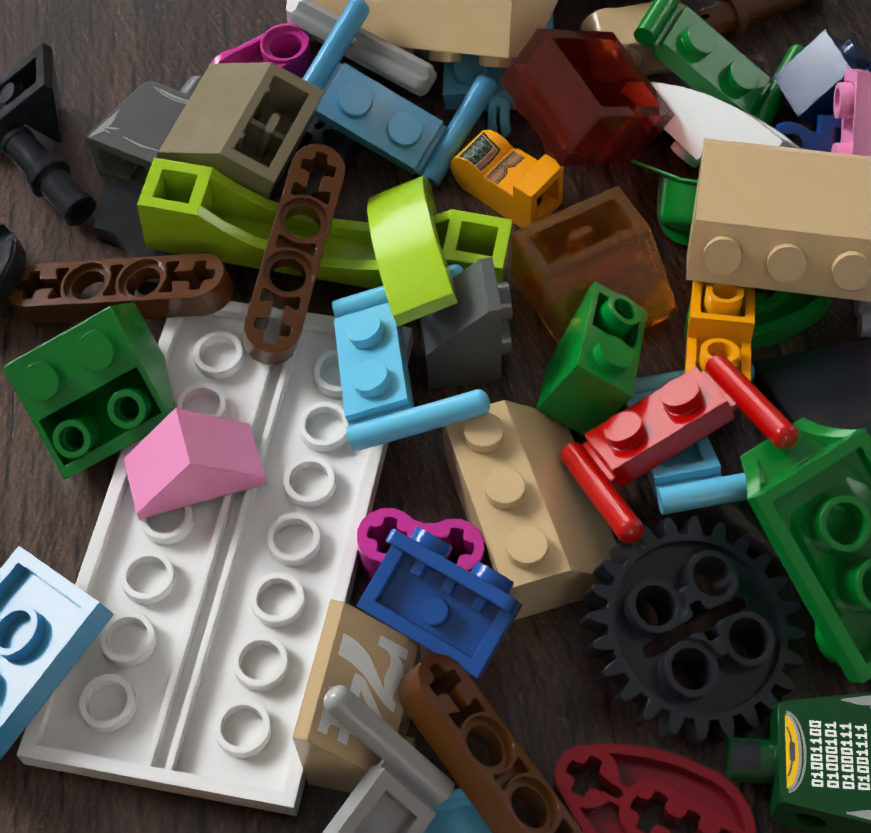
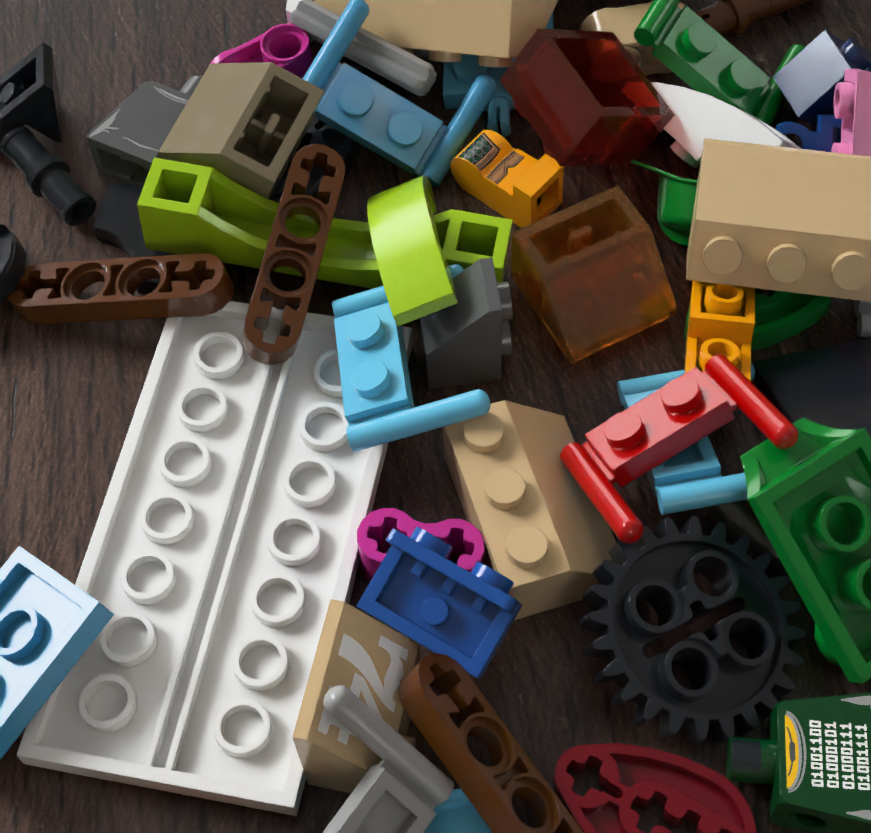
green slope [2,302,175,480] -> none
bright pink slope [124,408,267,520] -> none
green slope [536,281,648,436] -> none

